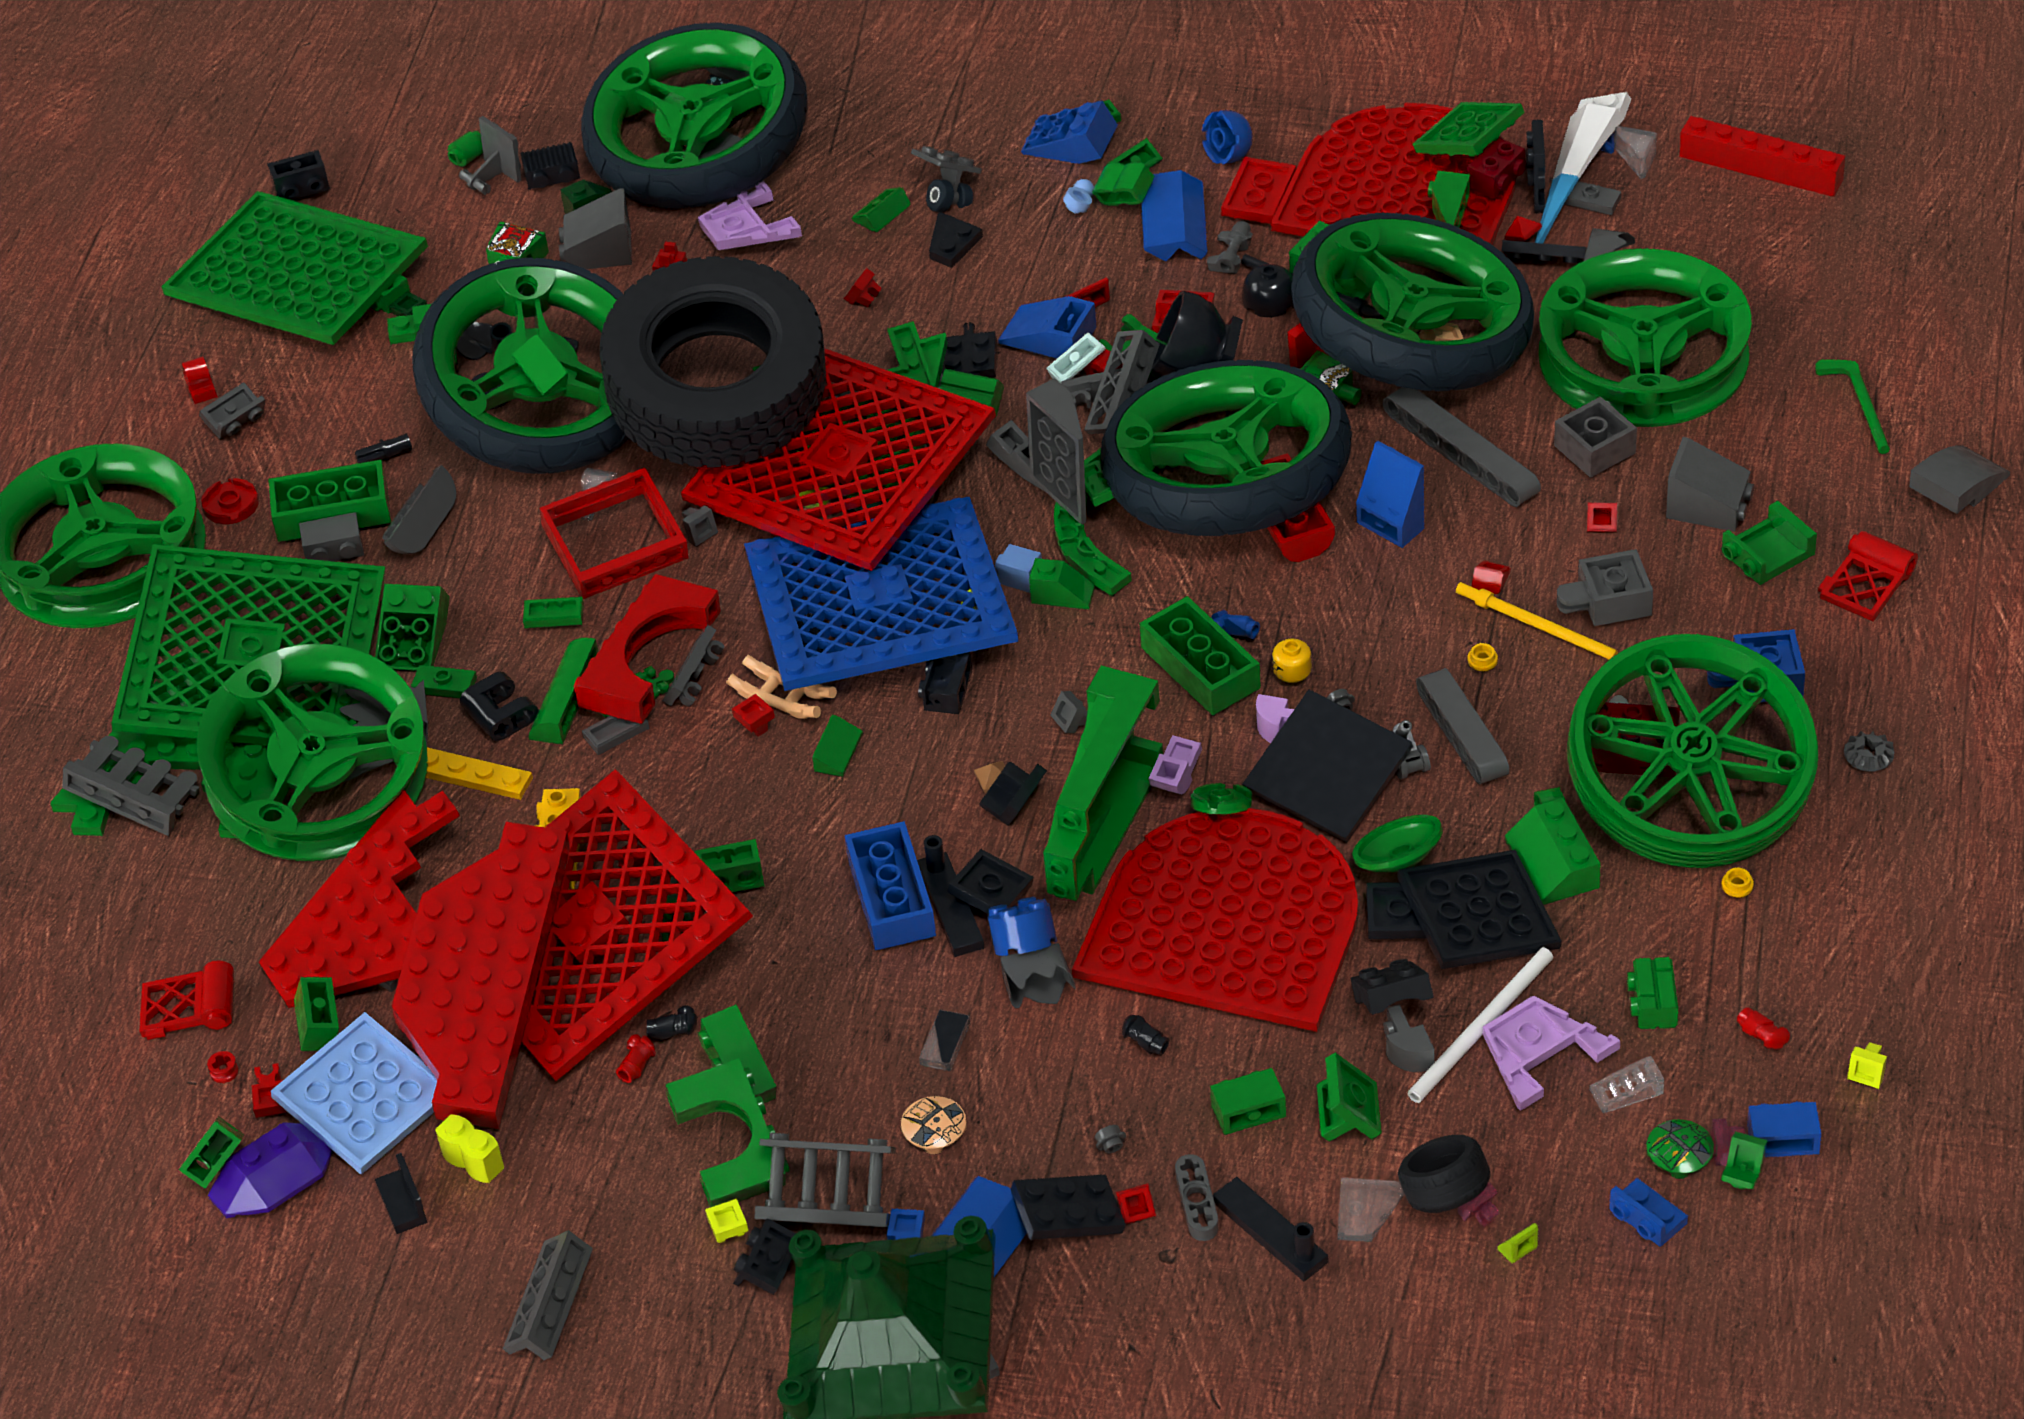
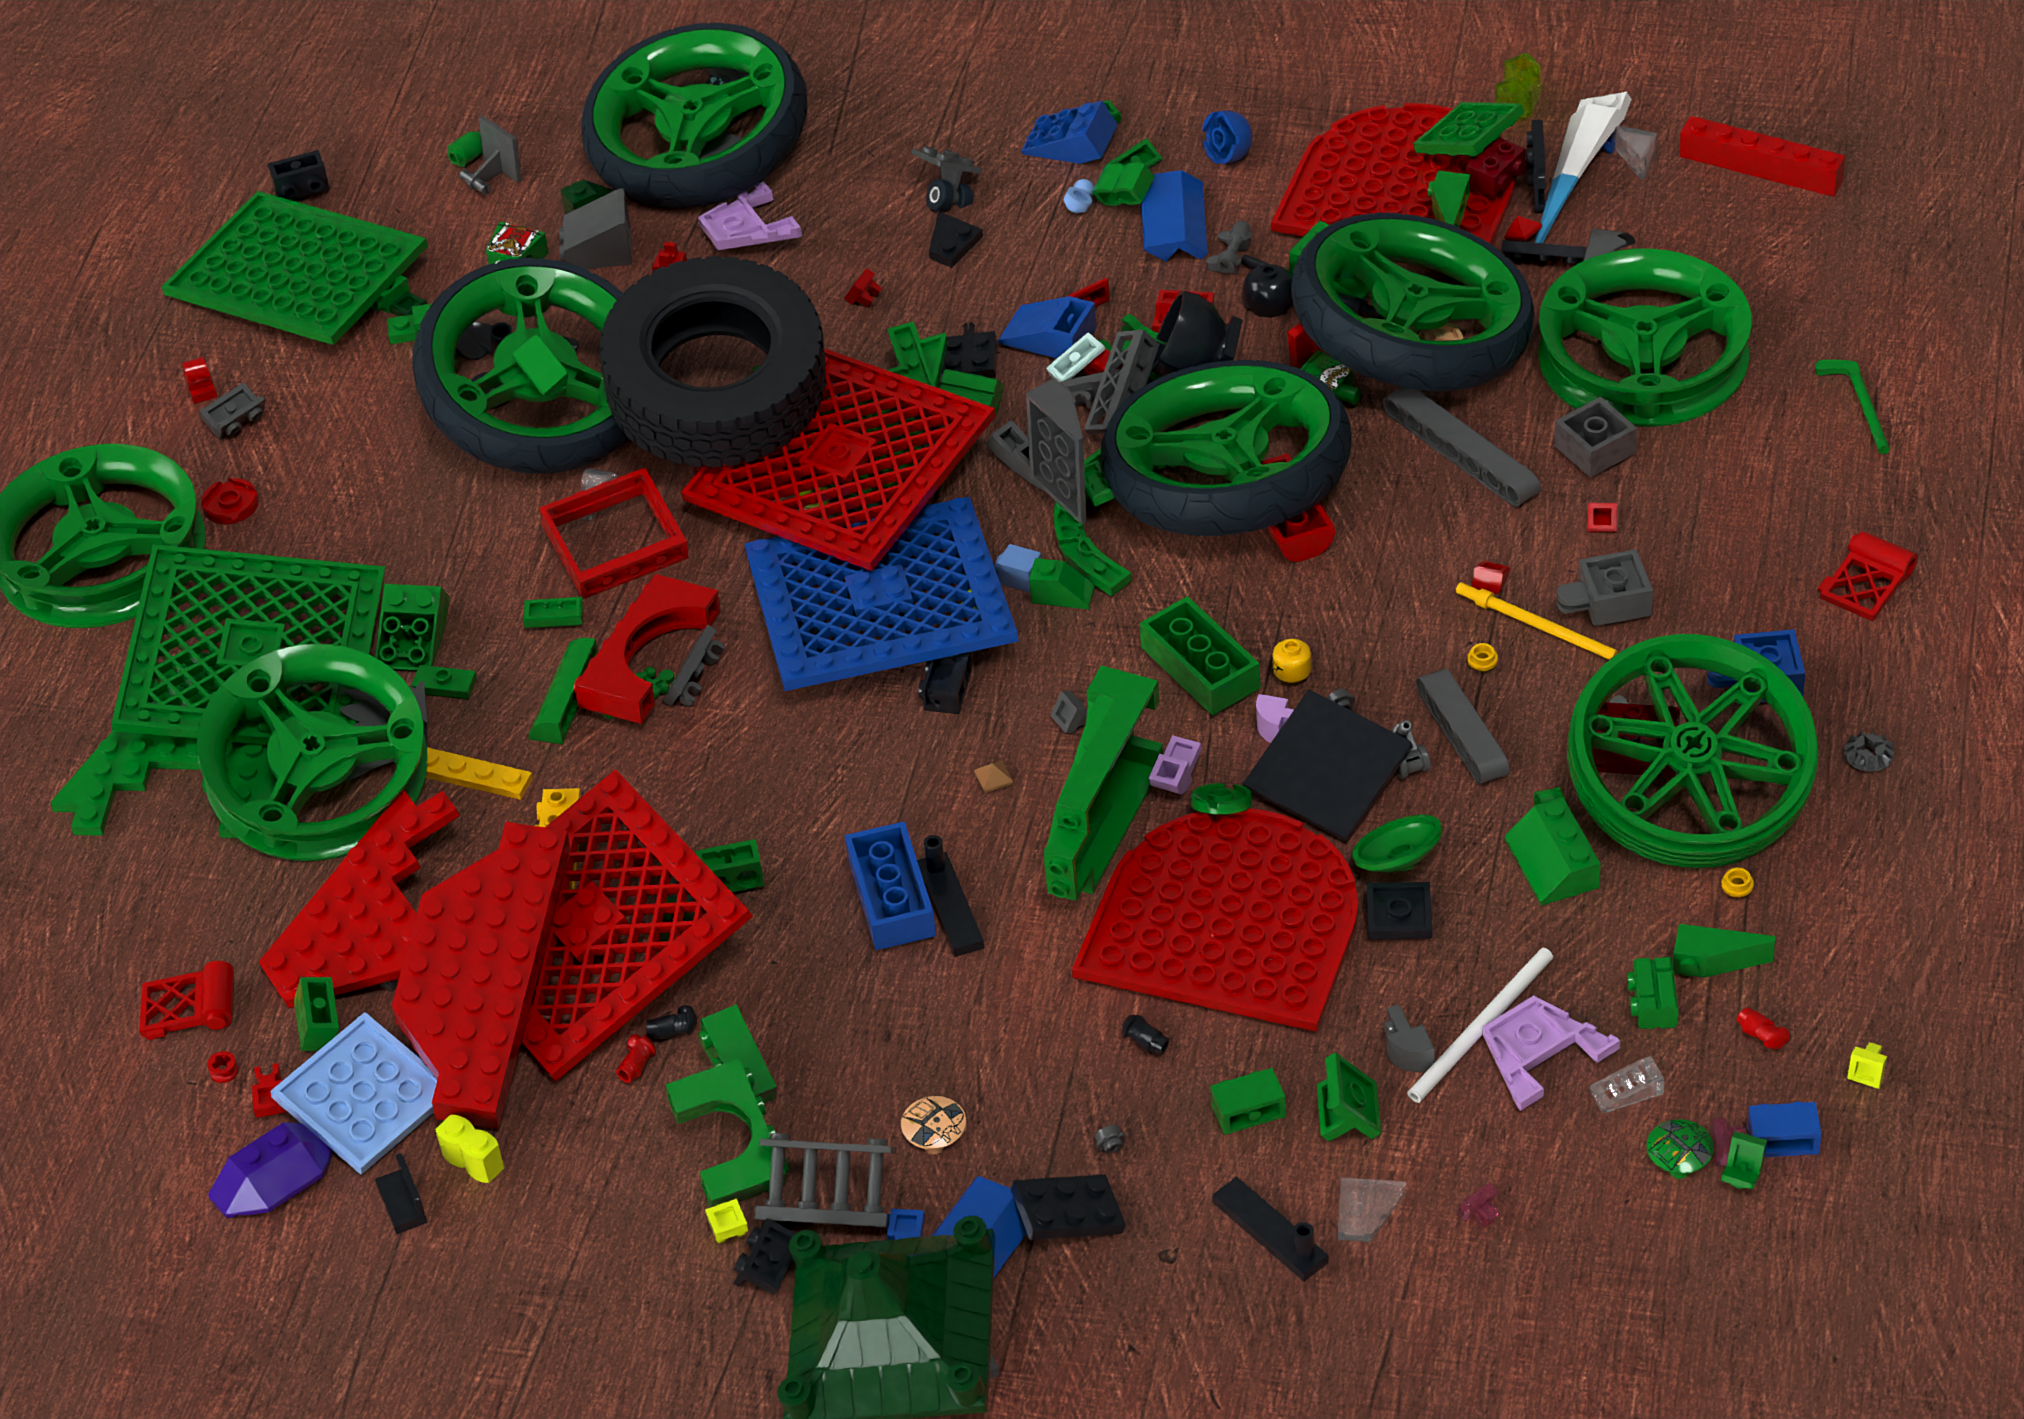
dark grey fence [62,736,199,836] -> none
green torso [179,1116,245,1189] -> none
green brick [268,460,391,542] -> none
dark grey brick [299,512,364,562] -> none
black axle [355,433,412,463] -> none
dark grey brick [382,465,456,554] -> none
black connector [460,672,539,741] -> none
dark grey fence [503,1230,593,1360] -> none
black brick [520,141,580,190] -> none
dark grey tile [582,716,649,755] -> none
dark grey tile [682,506,718,546] -> none
light nougat piece [726,654,837,719] -> none
red tile [732,694,775,737] -> none
green slope [812,714,863,777] -> none
green slope [852,187,911,232] -> none
tile [919,1009,971,1071] -> none
black plate [948,849,1034,914] -> none
black panel [979,762,1047,826] -> none
blue brick [987,897,1057,956] -> none
dark grey piece [1000,943,1076,1008] -> none
red slope [1116,1183,1156,1224] -> none
dark grey beam [1175,1154,1219,1241] -> none
blue arm [1211,610,1260,639] -> none
red plate [1221,157,1296,224] -> none
black brick [1350,959,1434,1015] -> none
blue slope [1356,441,1424,548] -> none
black tile [1397,850,1562,969] -> none
black tyre [1398,1135,1491,1213] -> none
lime slope [1497,1223,1538,1263] -> none
dark grey plate [1564,181,1621,215] -> none
blue bracket [1610,1178,1688,1247] -> none
dark grey slope [1666,437,1754,532] -> none
green panel [1721,501,1817,585] -> none
dark grey slope [1909,445,2010,514] -> none
none -> clear neon green brick [1495,52,1541,121]
none -> green slope [1673,924,1776,978]

